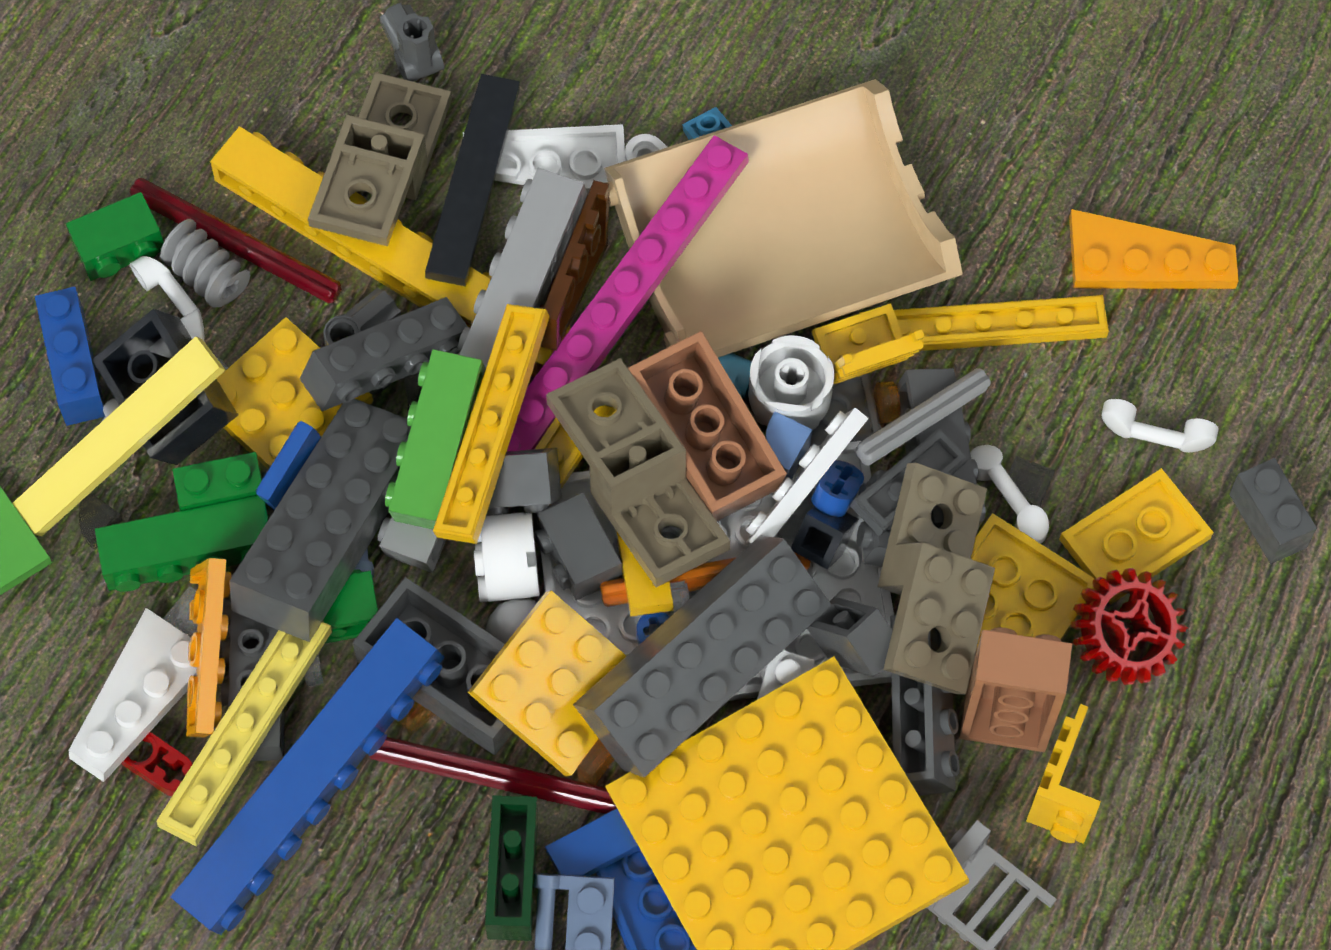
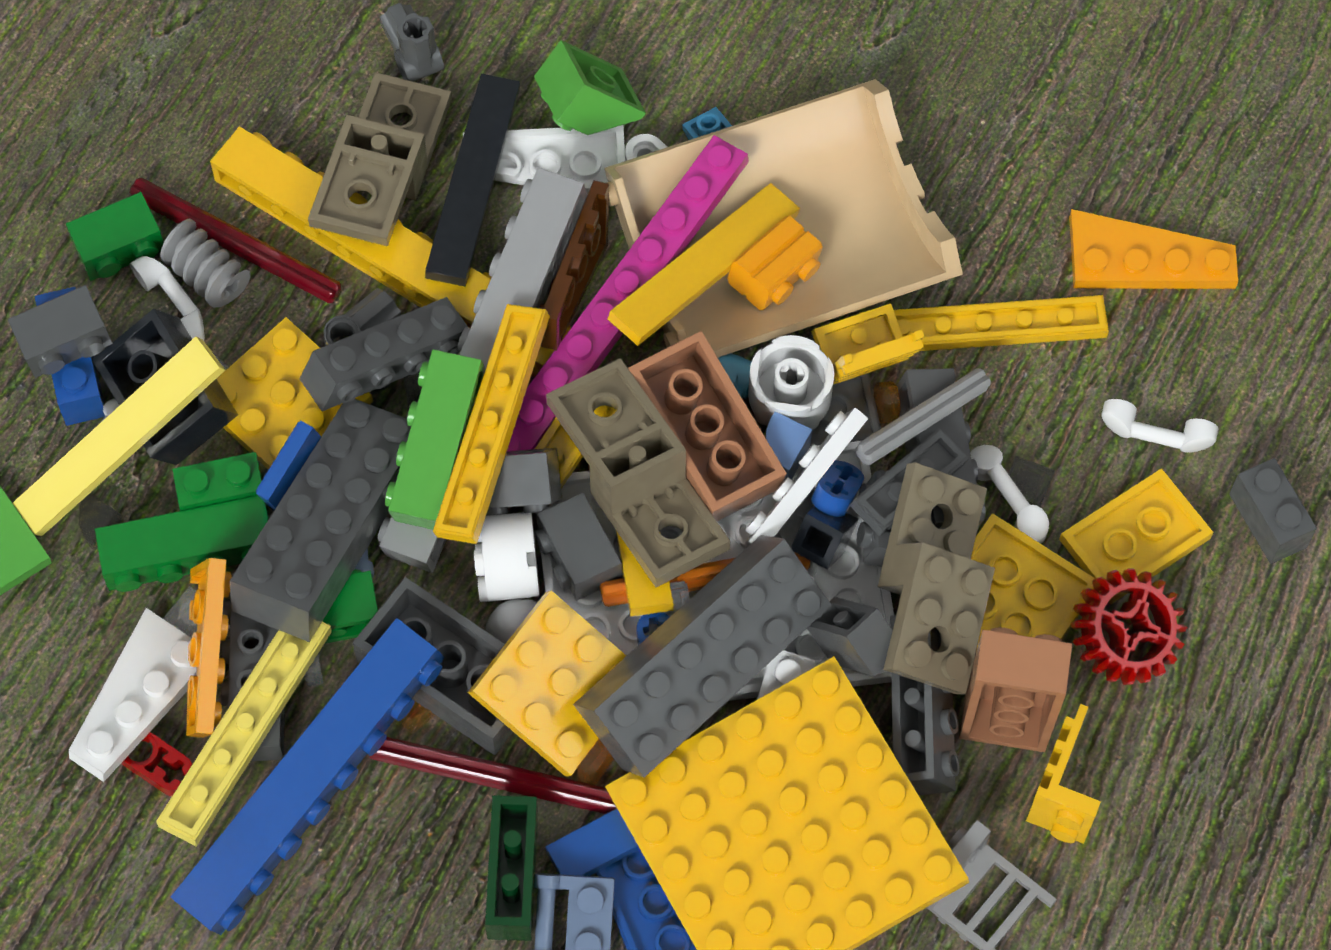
none -> dark grey brick [8,285,113,378]
none -> bright green slope [534,40,646,135]
none -> yellow tile [607,183,800,346]
none -> light orange brick [727,215,823,311]

